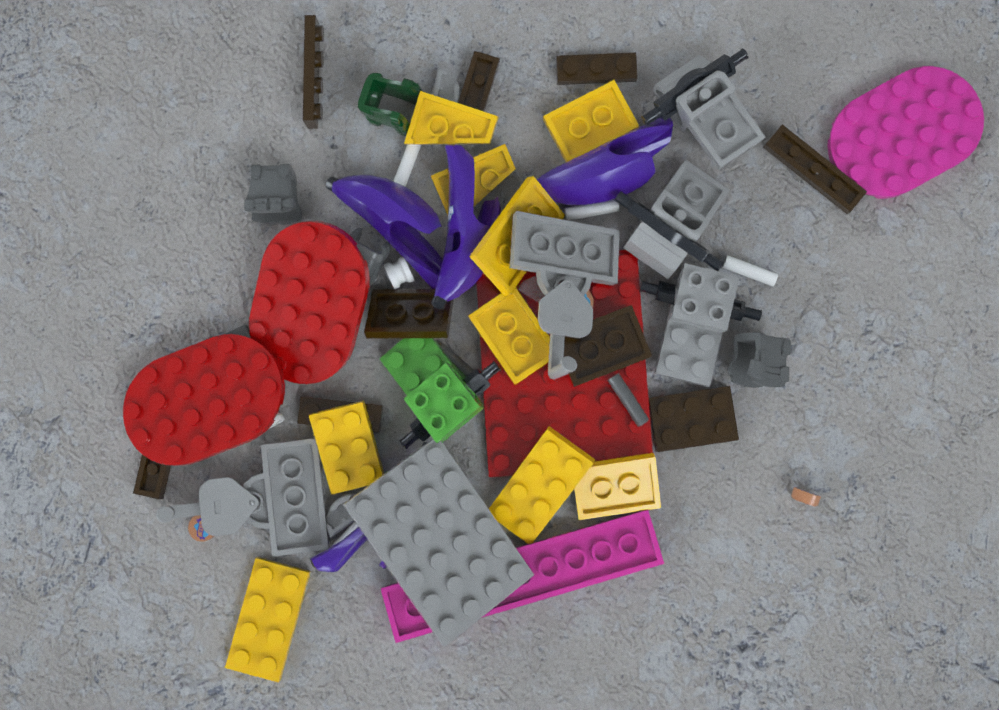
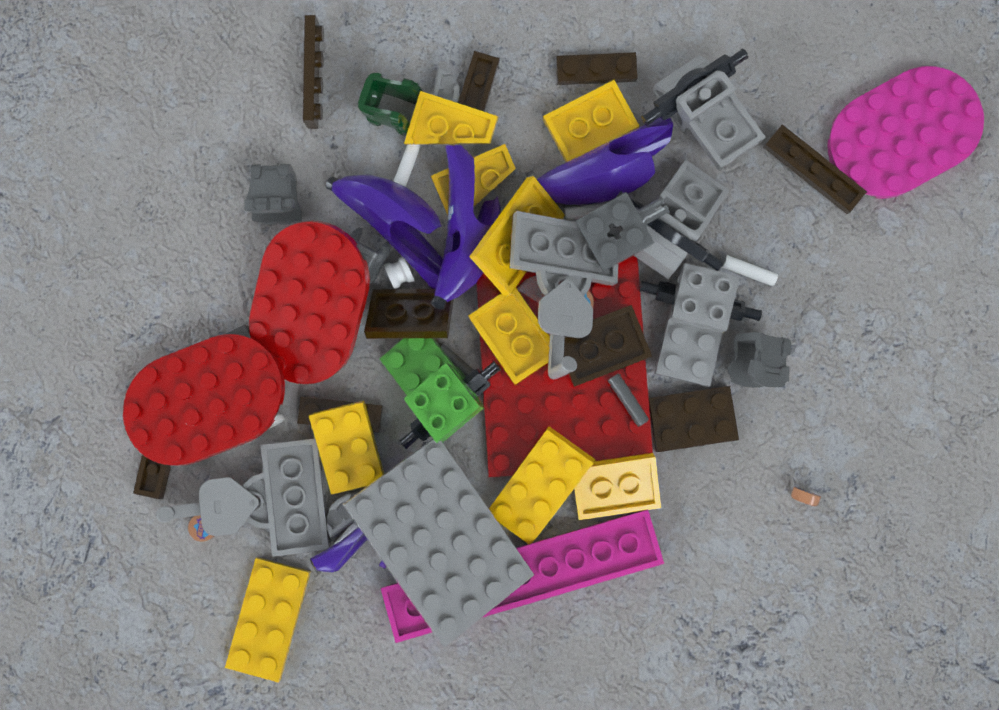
none -> dark grey brick [576,192,670,272]

